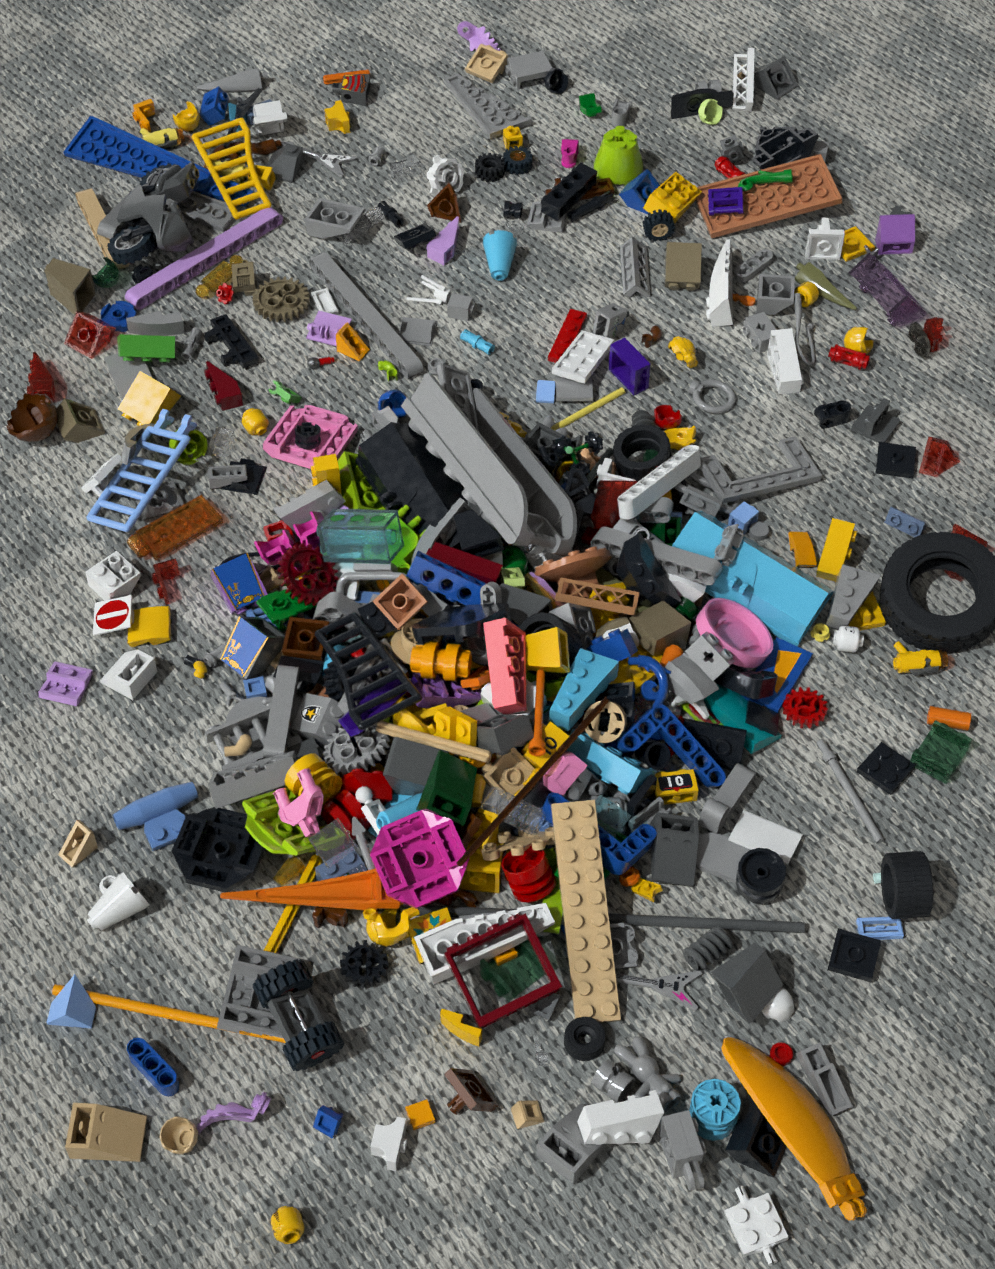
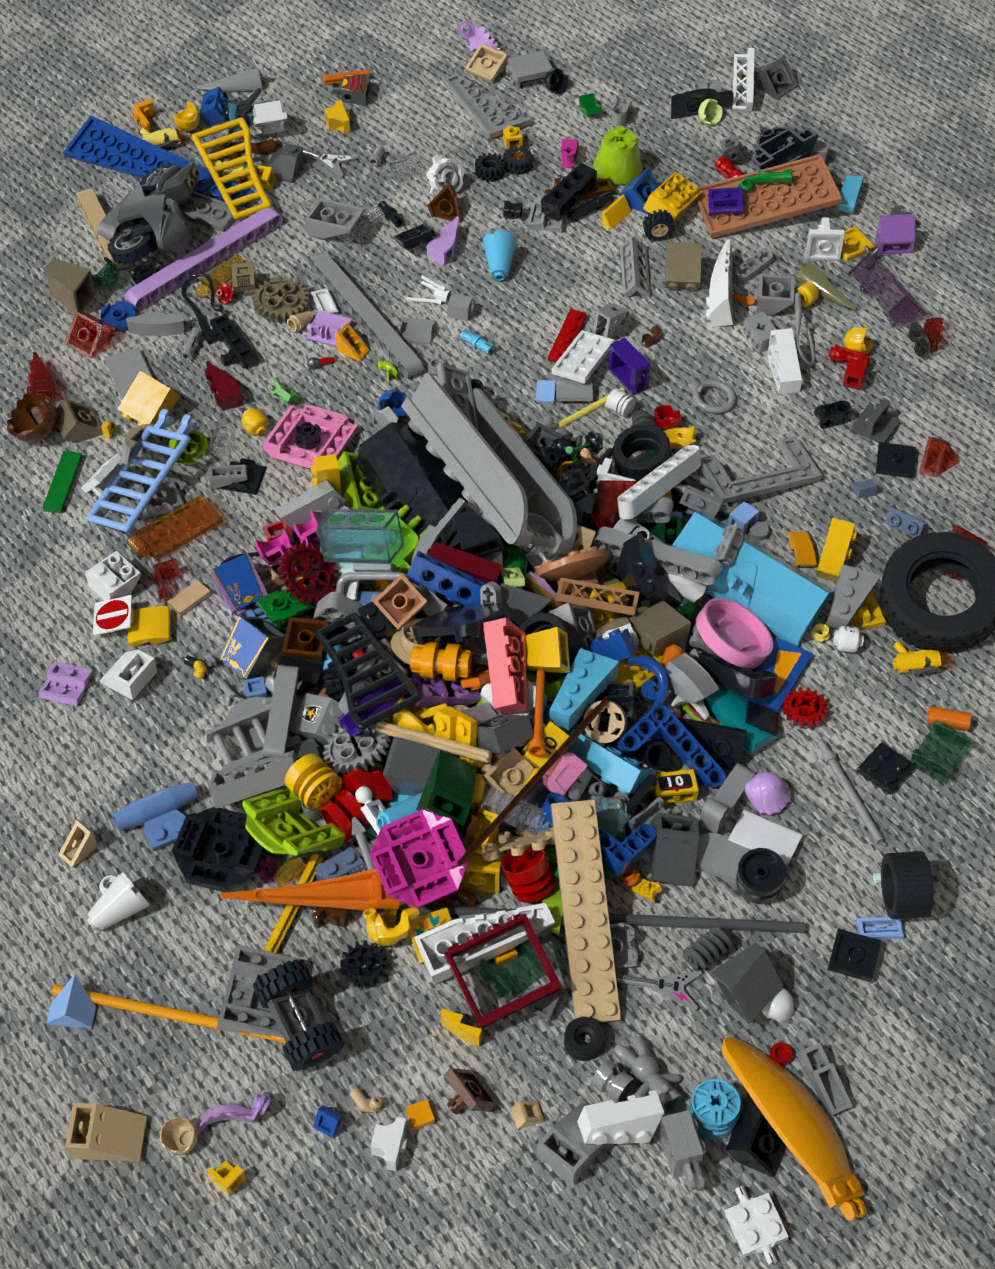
bright green slope [117,334,175,362] -> none
blue beam [127,1038,179,1097] -> none
tan arm [224,734,252,757] -> none
yellow head [271,1206,304,1244] -> none
bright pink connector [273,768,323,837] -> none
clear piece [308,818,358,869] -> none
yellow hair [668,336,698,368] -> none
light grey brick [685,632,735,681] -> none
none -> green tile [43,451,83,514]
none -> yellow tile [101,420,117,439]
none -> tan tile [167,580,211,617]
none -> black piece [181,273,223,337]
none -> yellow panel [207,1161,246,1196]
none -> magenta plant [256,855,278,883]
none -> tan cone [287,311,314,332]
none -> tan arm [350,1088,382,1113]
none -> tan leg [571,524,596,553]
none -> yellow slope [602,195,631,230]
none -> white piece [605,388,636,418]
none -> lavender hair [745,772,791,815]
none -> medium azure beam [836,174,864,214]
none -> red brick [843,358,868,390]
none -> sand blue slope [852,480,877,498]

